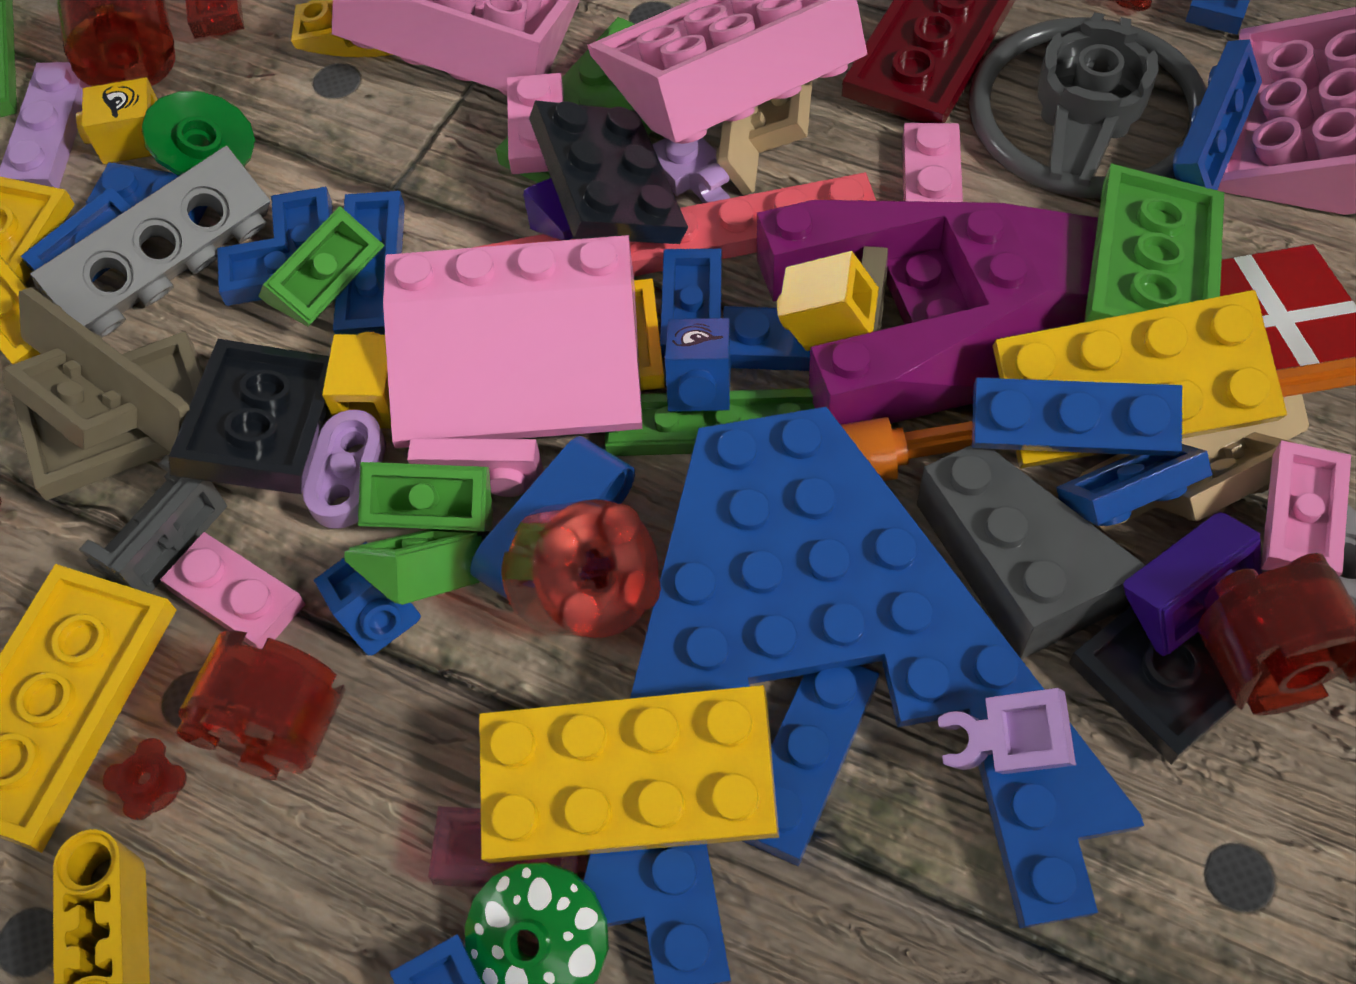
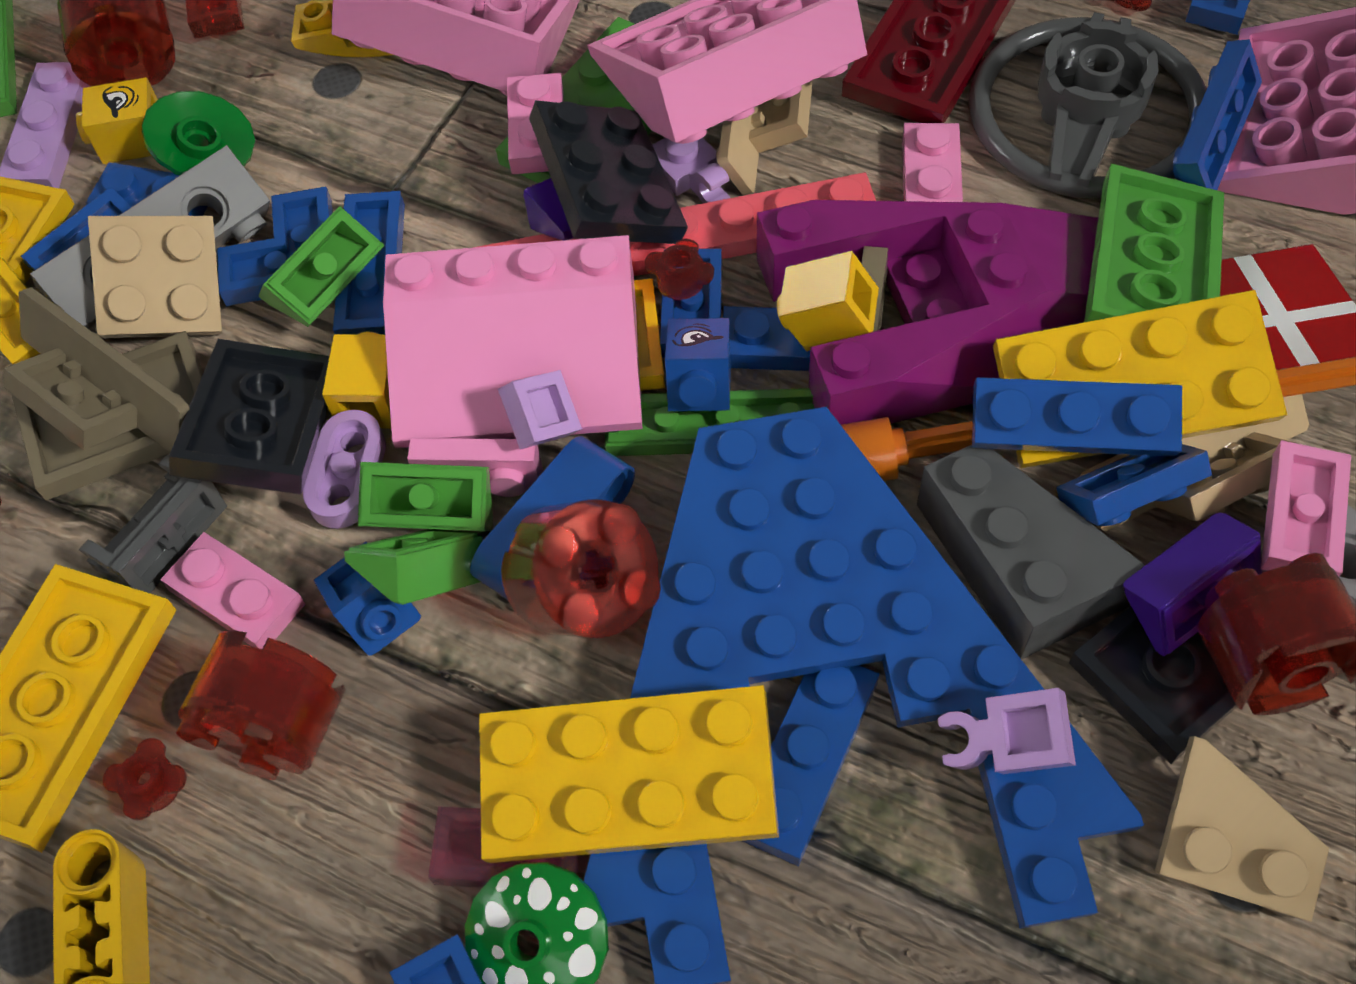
none -> tan plate [88,216,222,338]
none -> lavender plate [498,370,582,450]
none -> clear red plate [645,239,714,300]
none -> tan wing [1155,736,1329,922]

